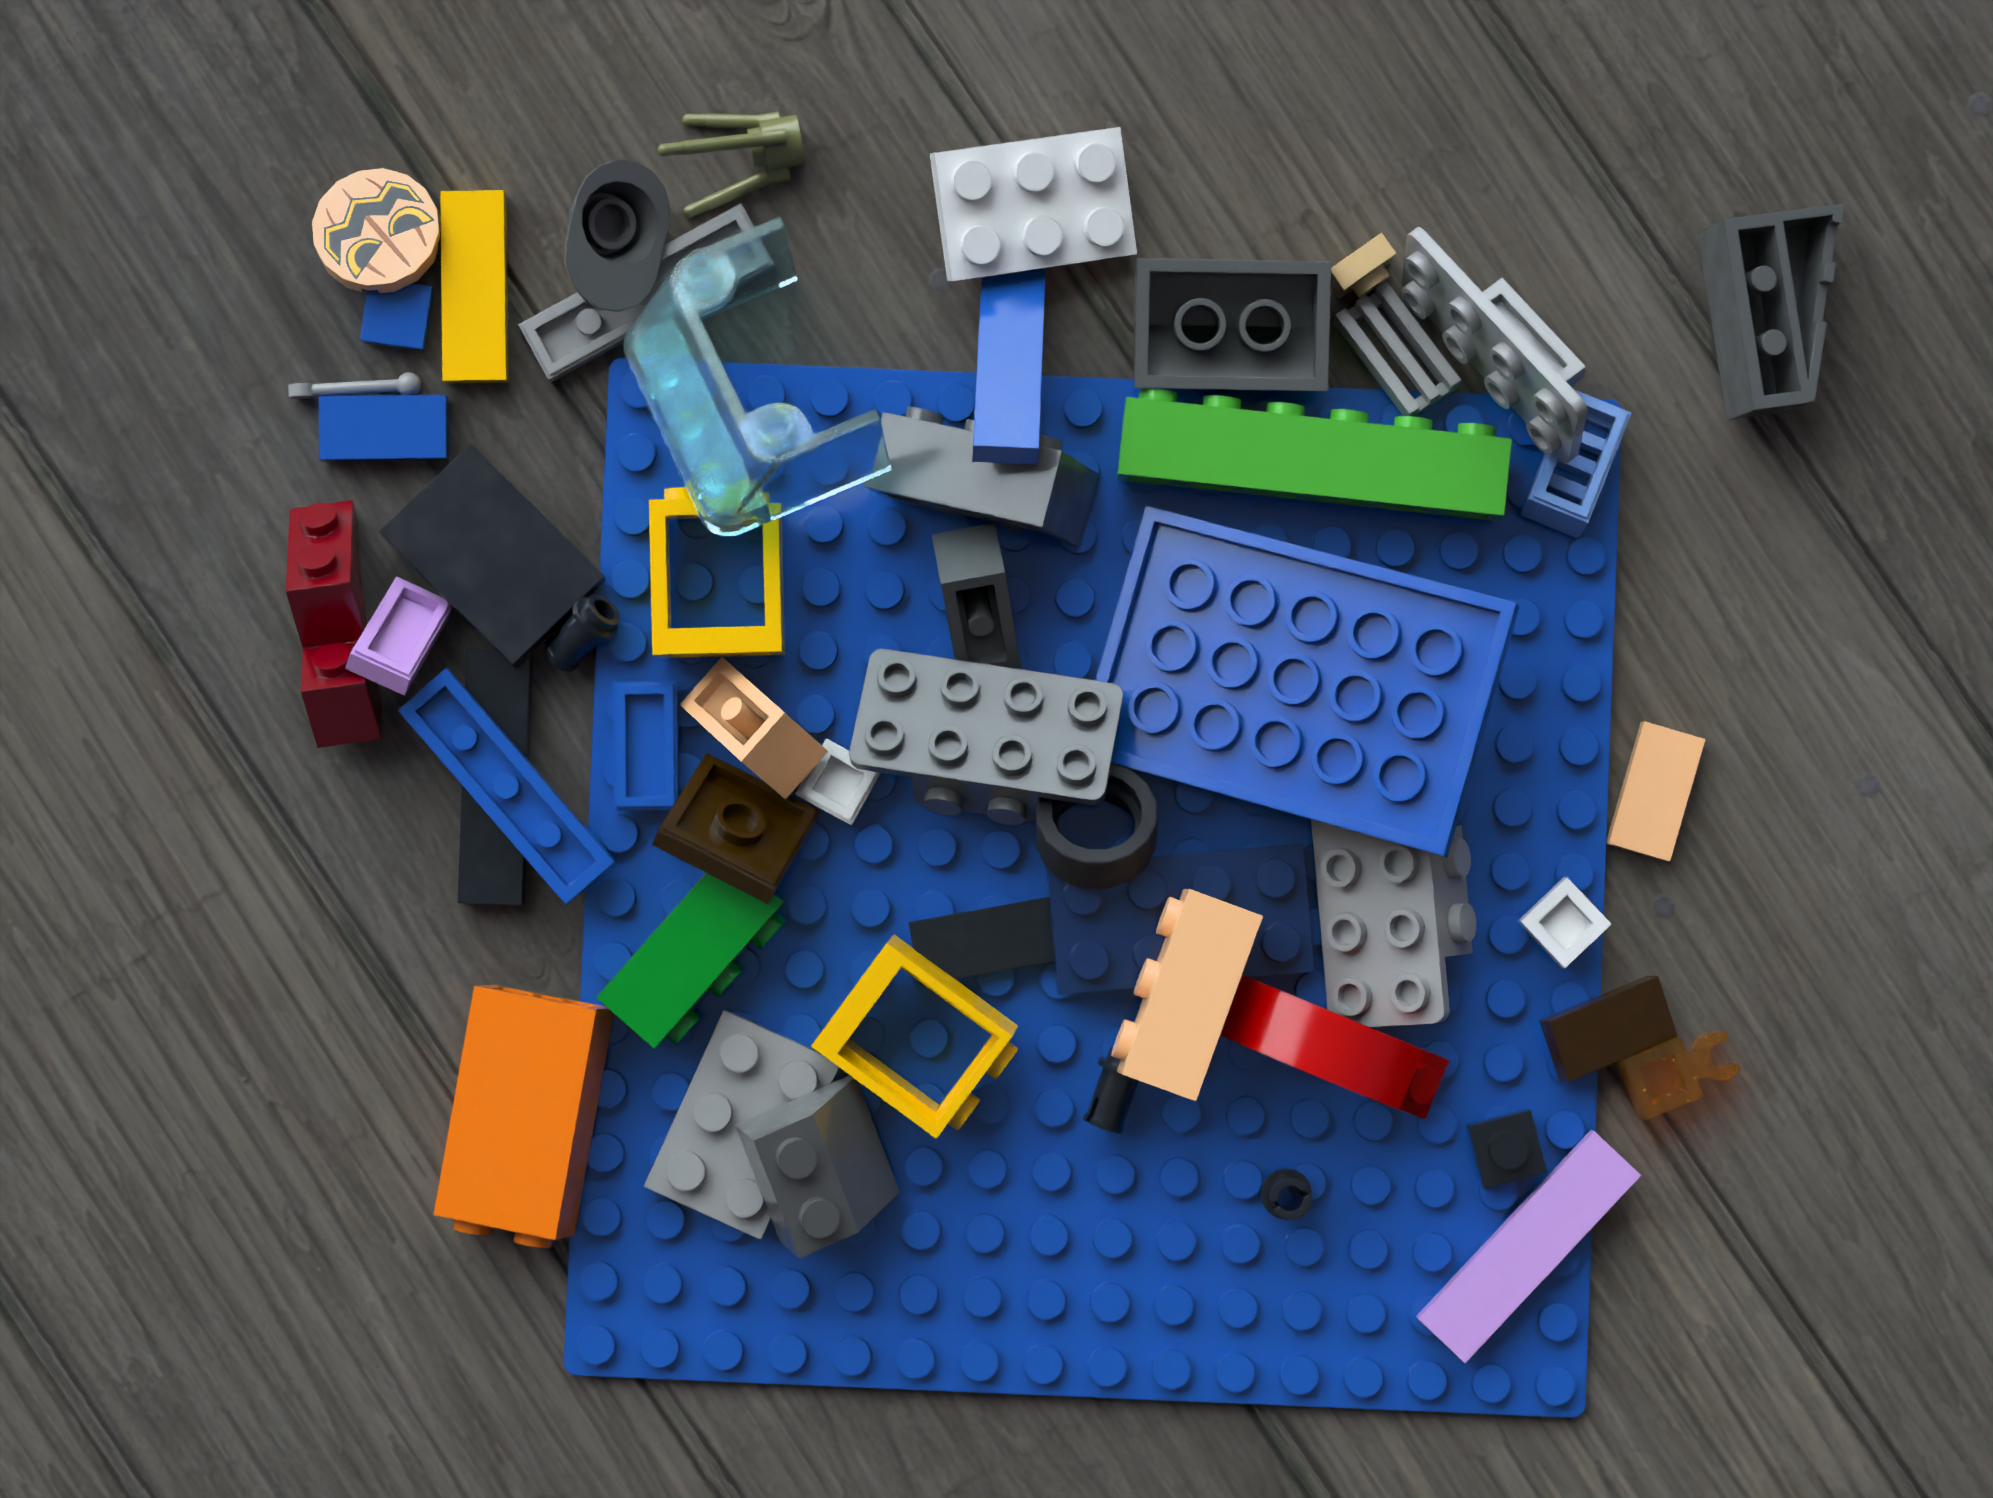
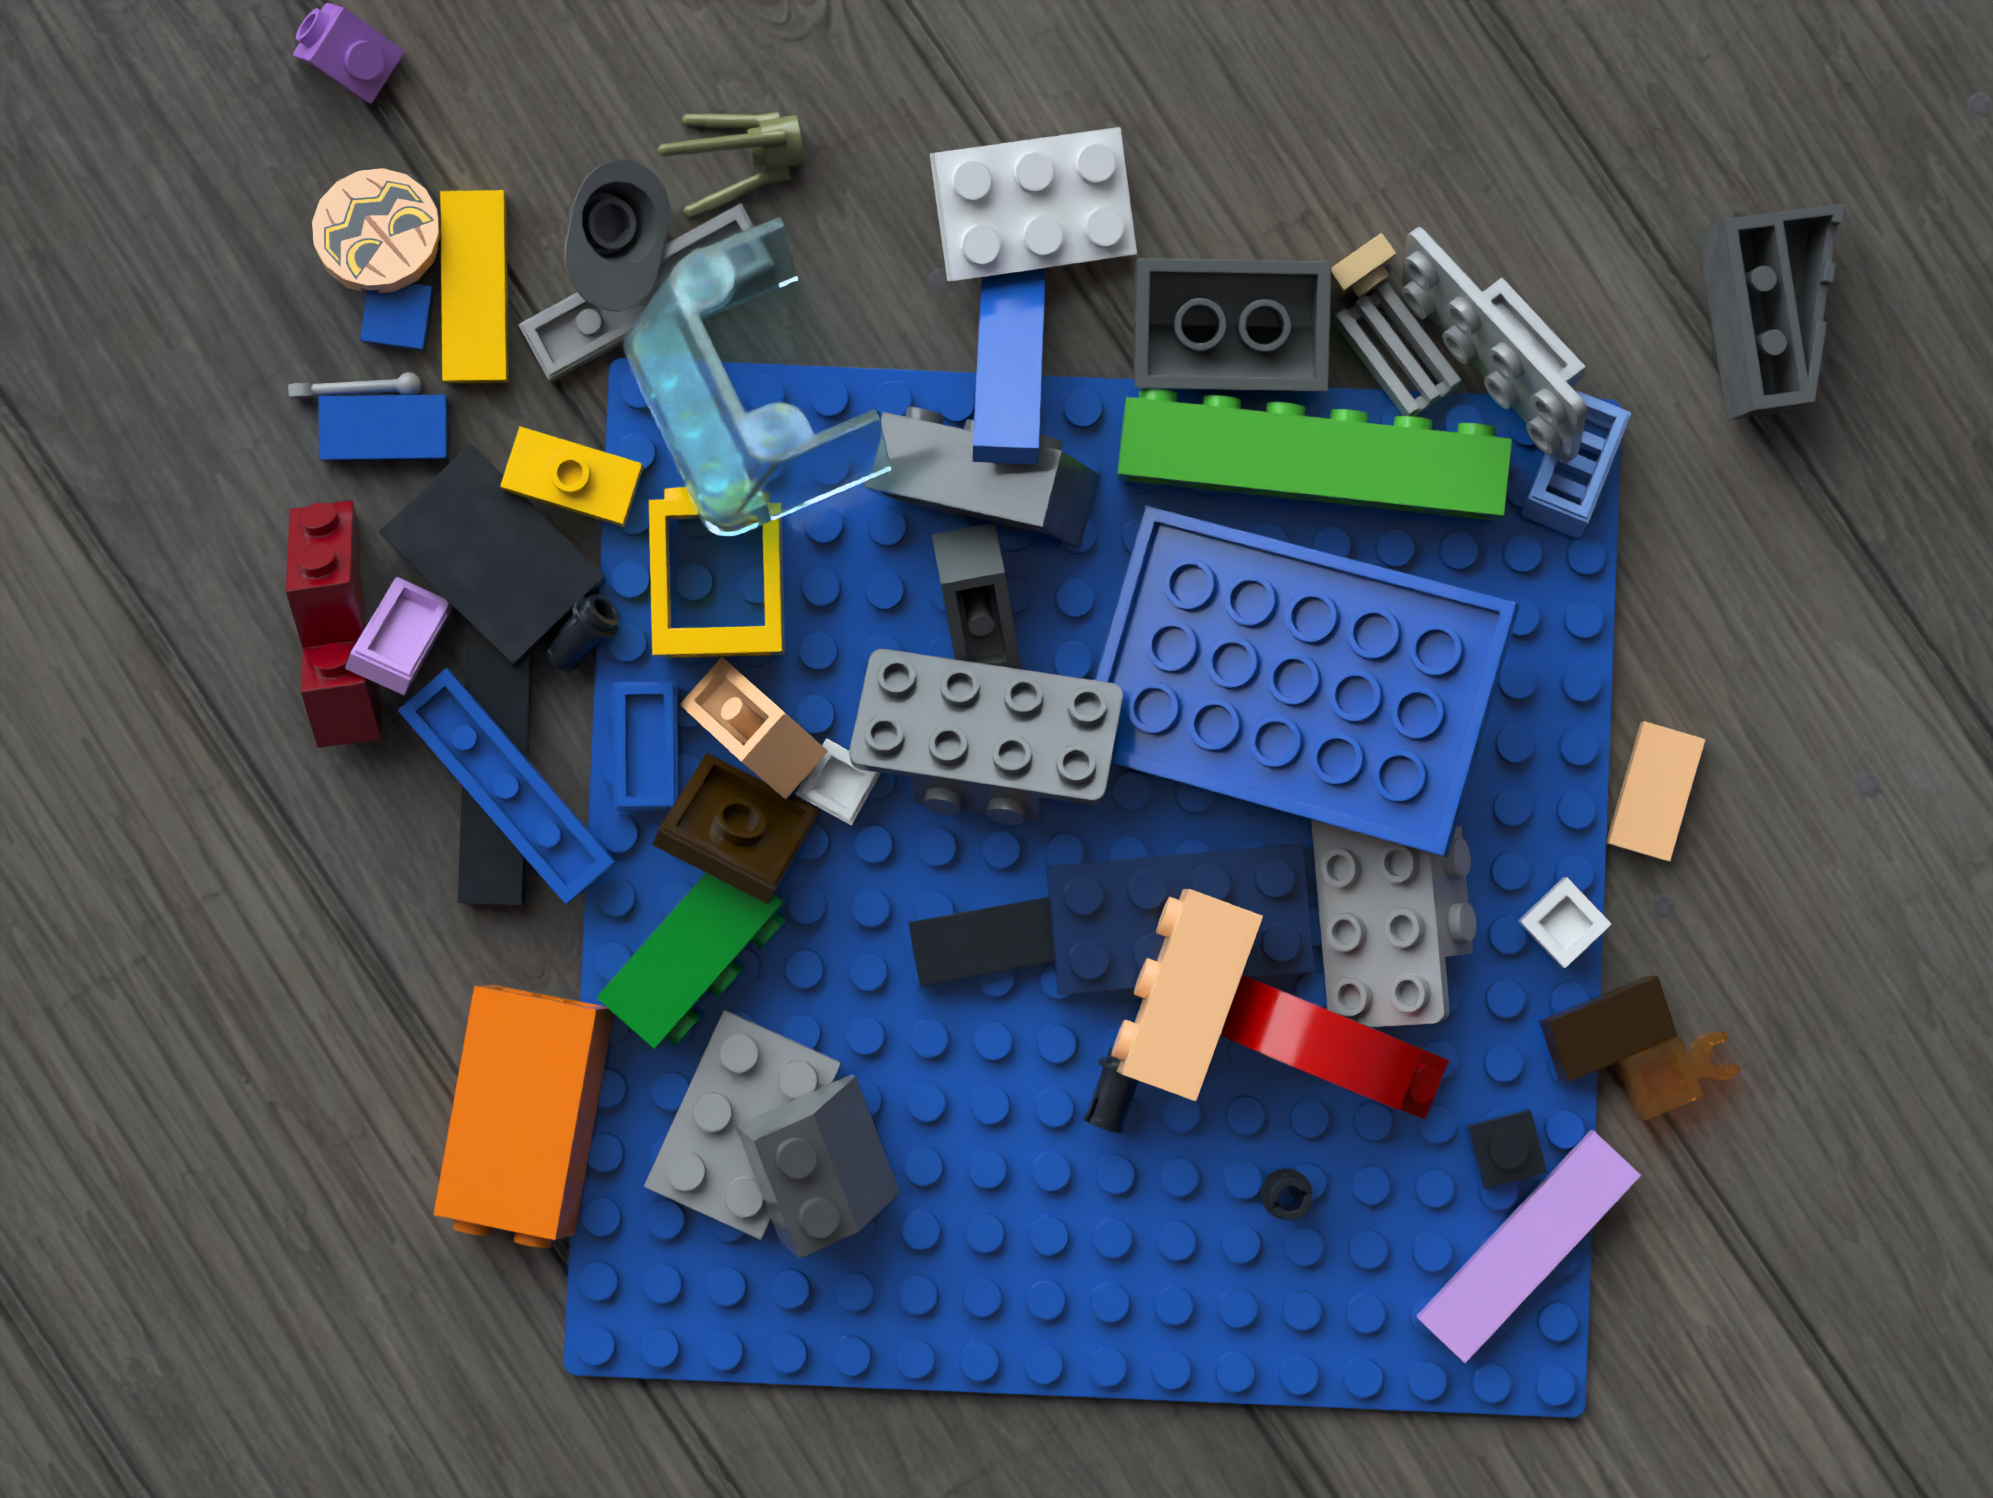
yellow window [811,934,1018,1139] -> none
black tyre [1036,763,1158,889] -> none
none -> medium lavender bracket [293,3,405,104]
none -> yellow plate [500,426,643,527]

